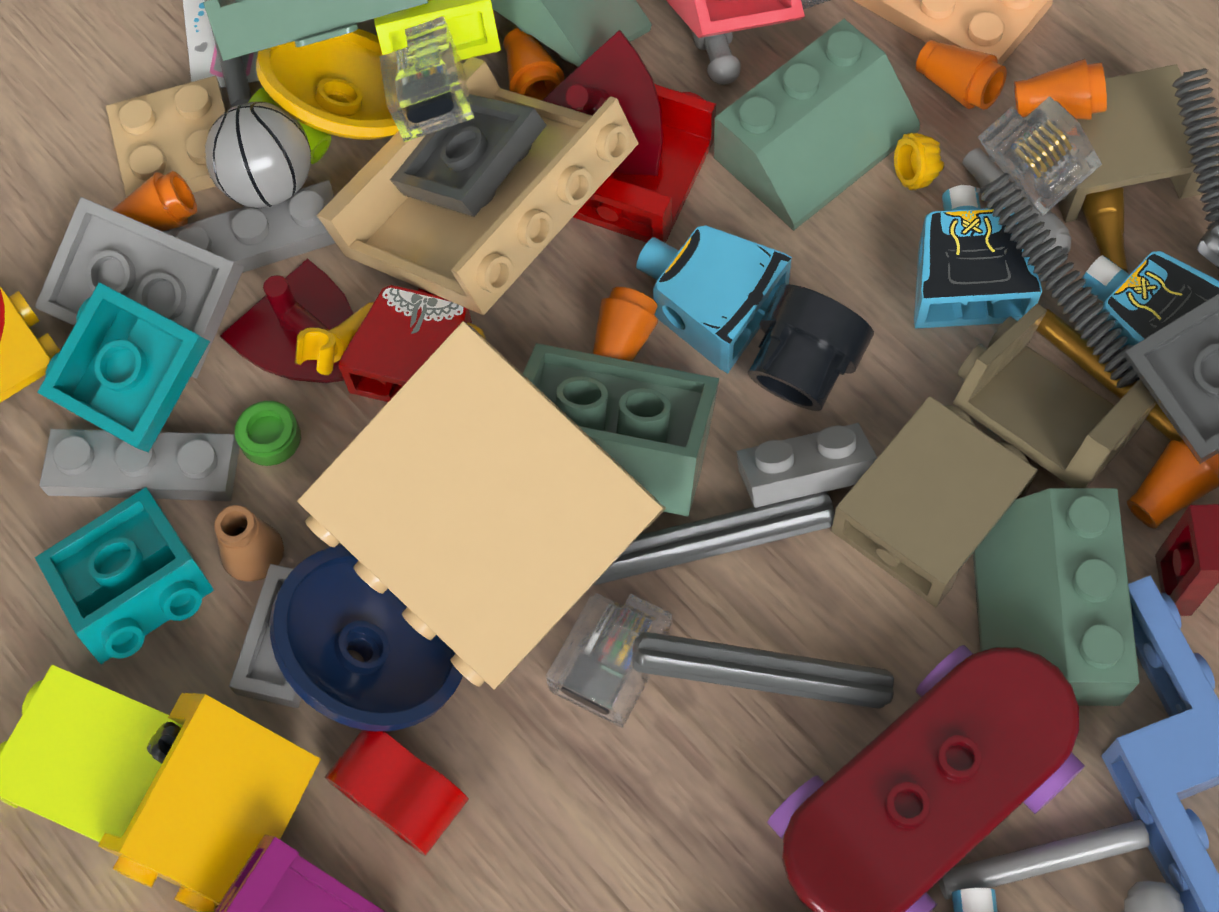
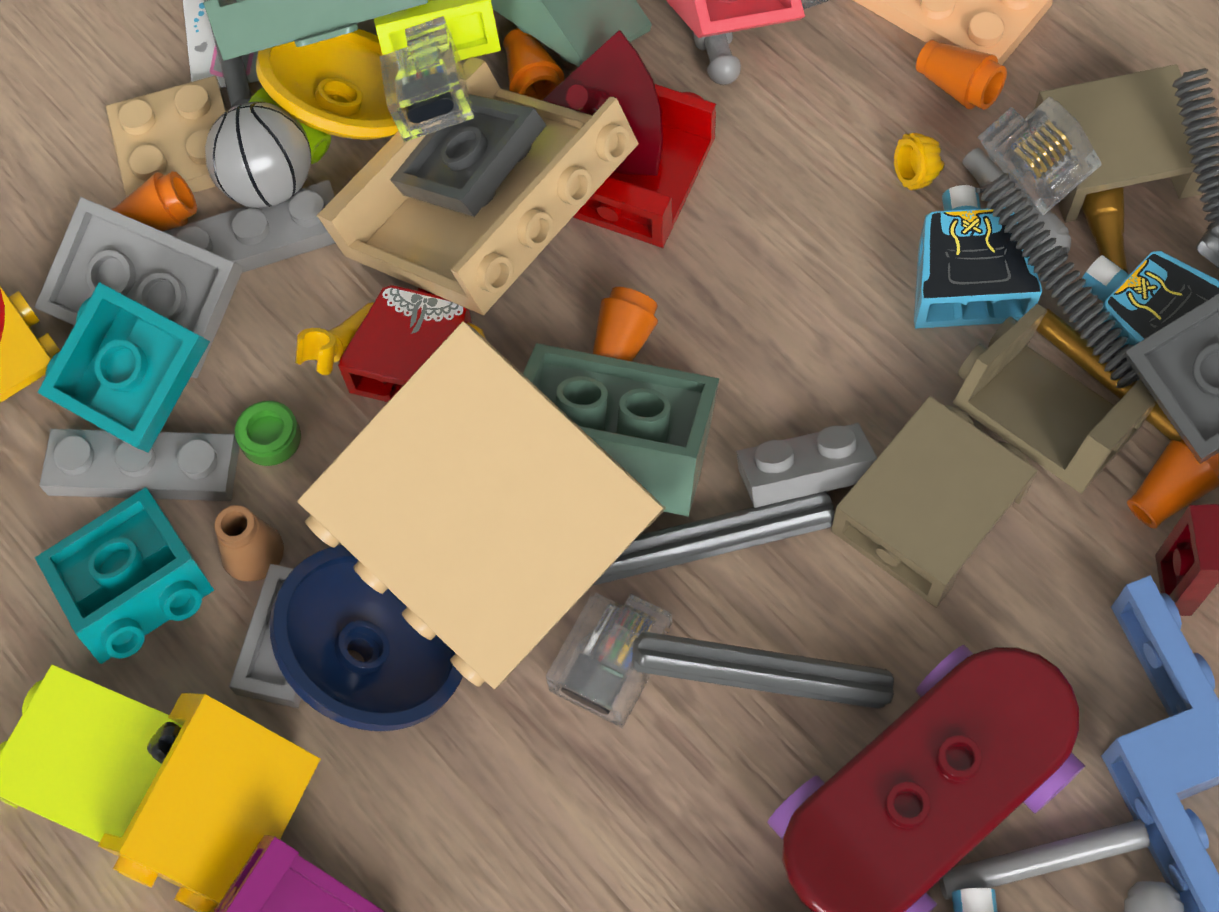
dark red shield [220,258,354,383] -> none
red axle [325,730,469,856] -> none
medium azure torso [636,225,792,374] -> none
sand green slope [714,18,921,231] -> none
black piece [748,284,874,411] -> none
sand green slope [973,488,1140,706] -> none
orange cone [1014,59,1107,120] -> none

